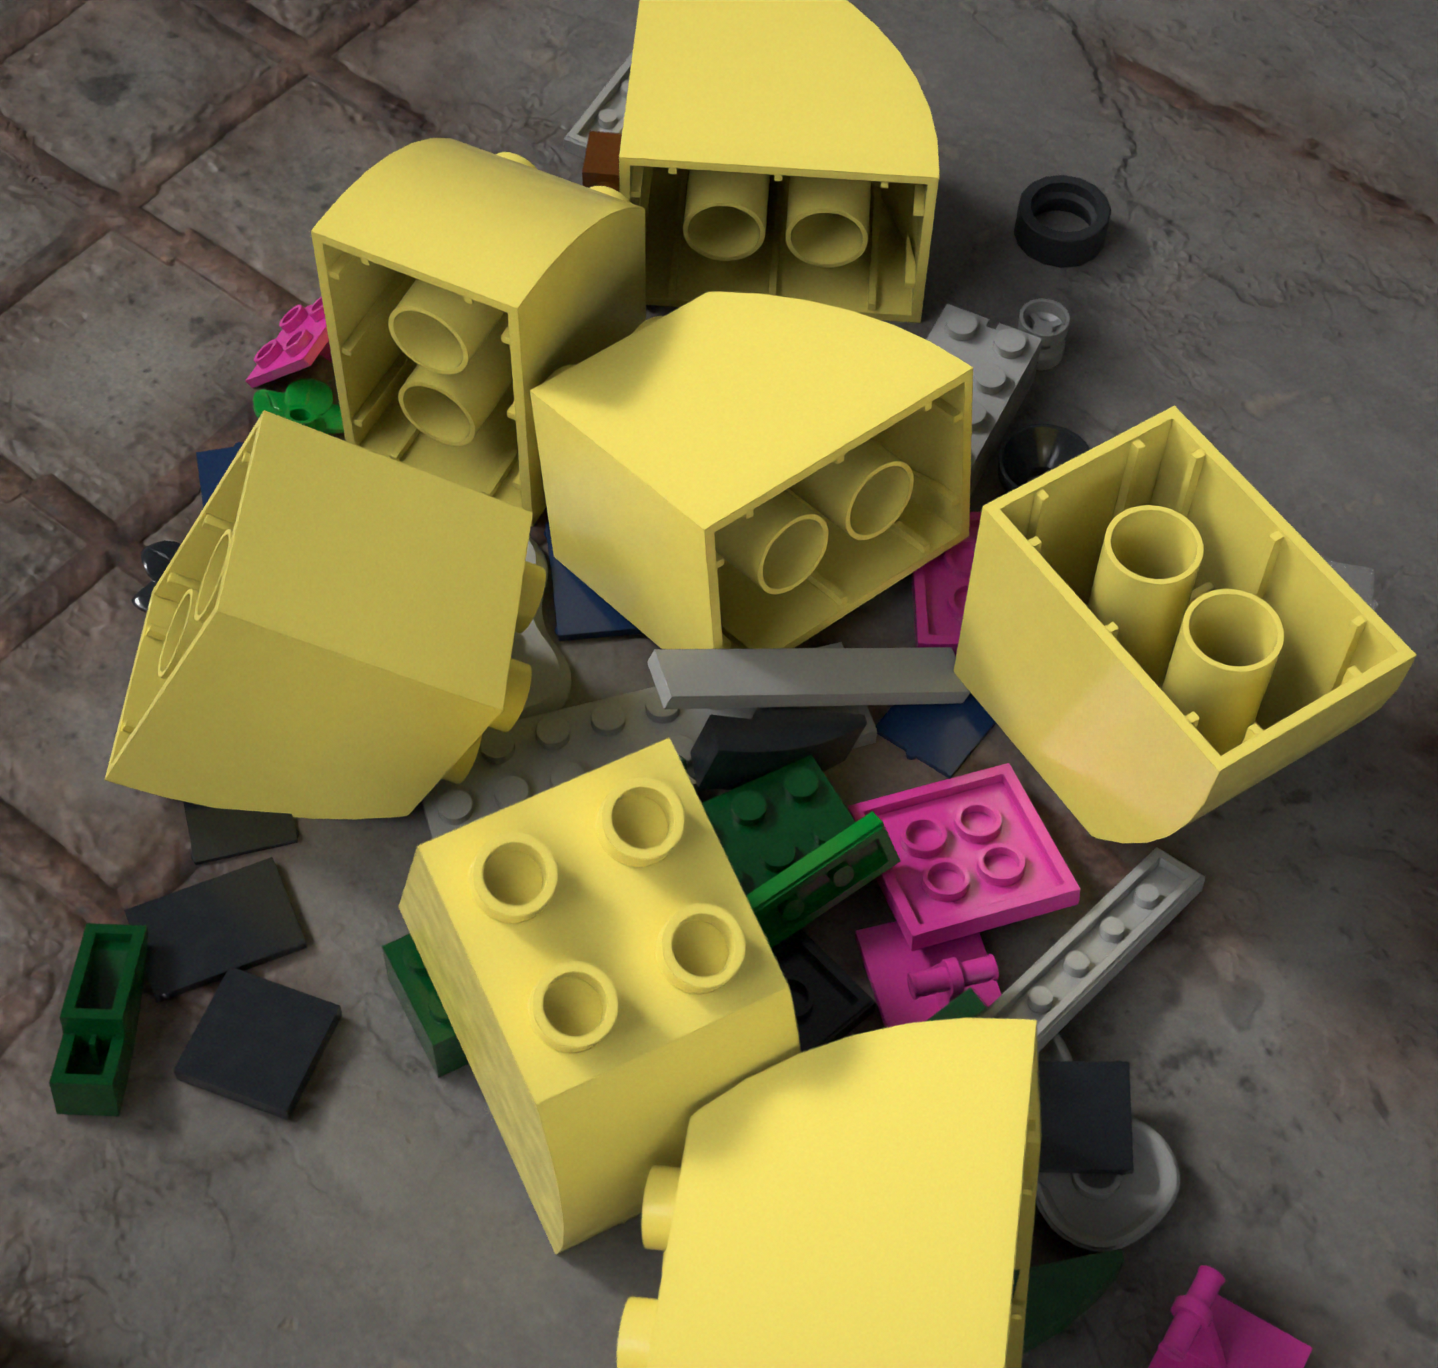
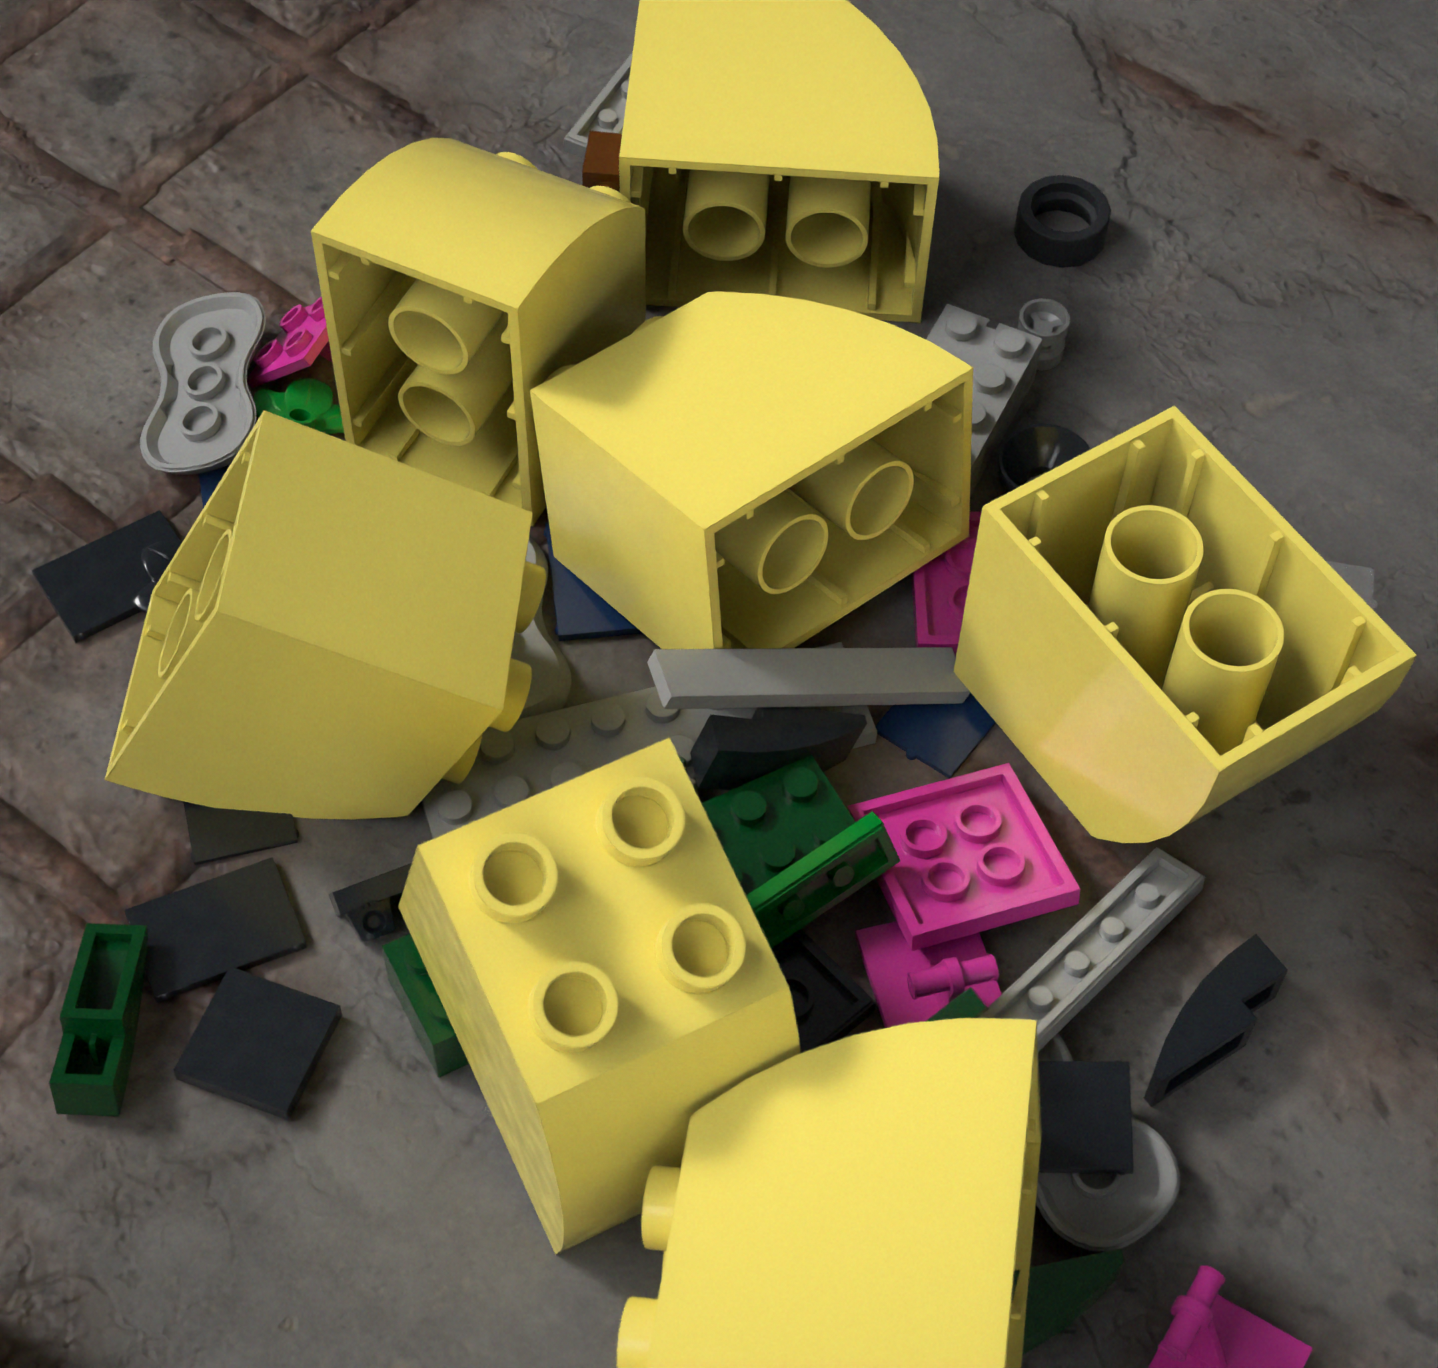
none -> black piece [31,510,182,643]
none -> light grey plate [140,292,266,475]
none -> black hinge [328,863,412,942]
none -> black slope [1144,934,1288,1108]

